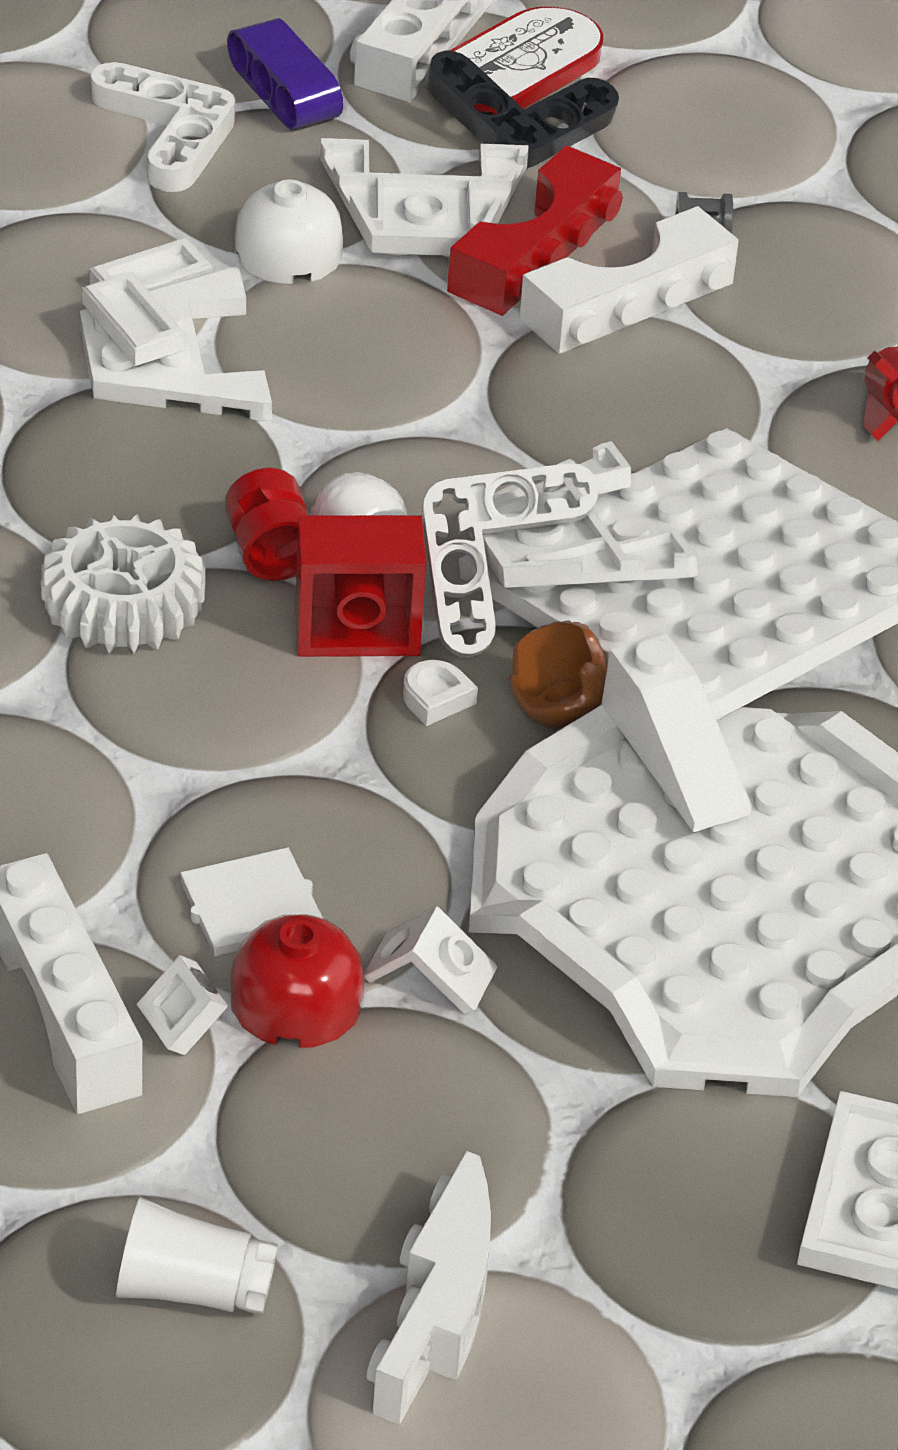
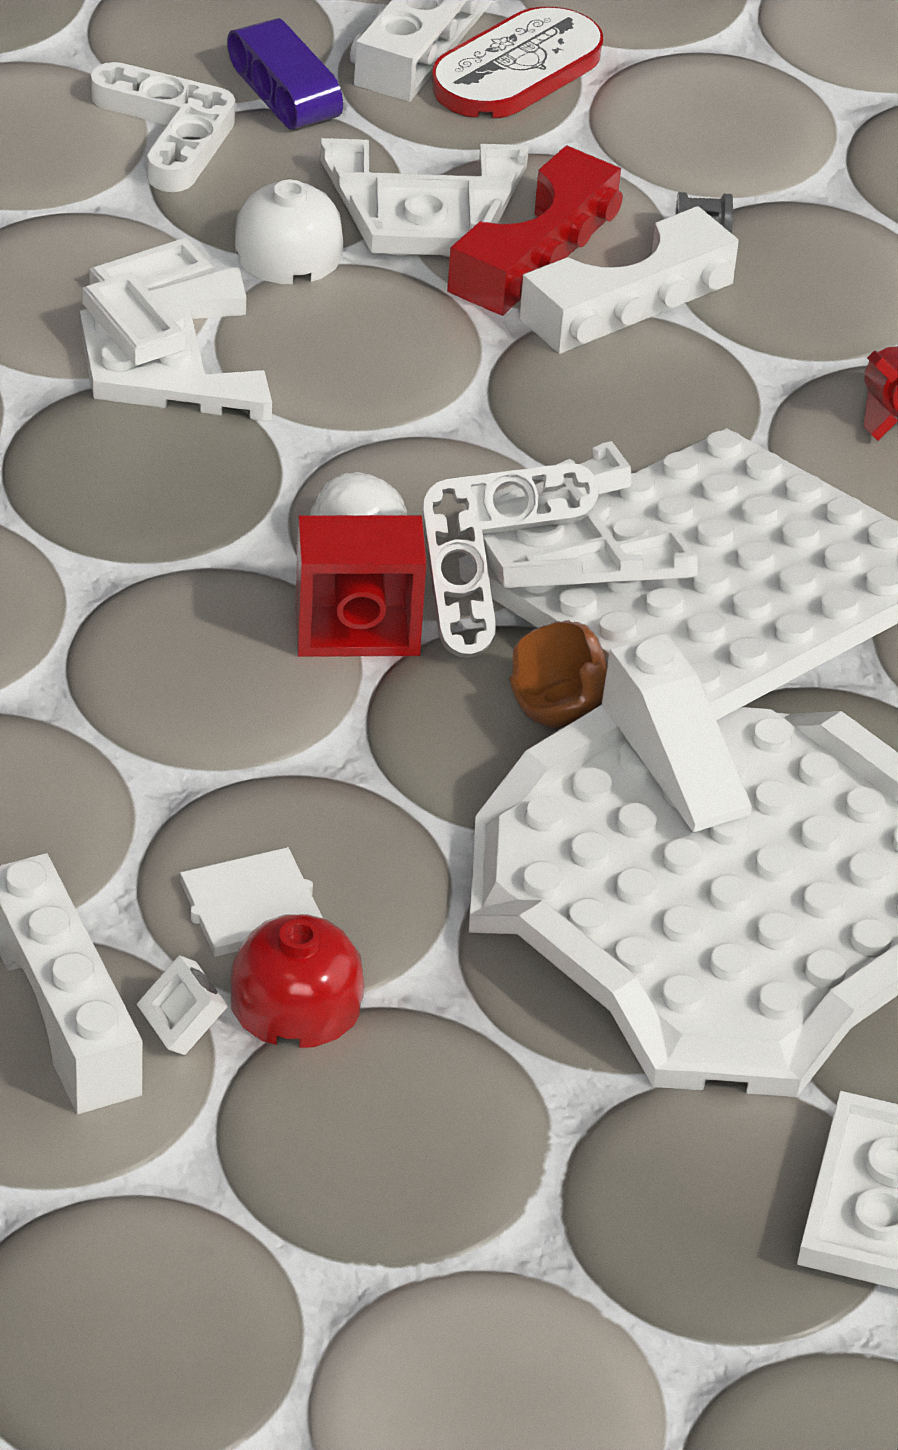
white gear [41,513,205,654] -> none
white plant [116,1197,278,1314] -> none
red wheel [225,467,309,581] -> none
white bracket [363,906,497,1014] -> none
white slope [367,1151,491,1425] -> none
white tile [403,660,478,726] -> none
black beam [424,51,619,168] -> none

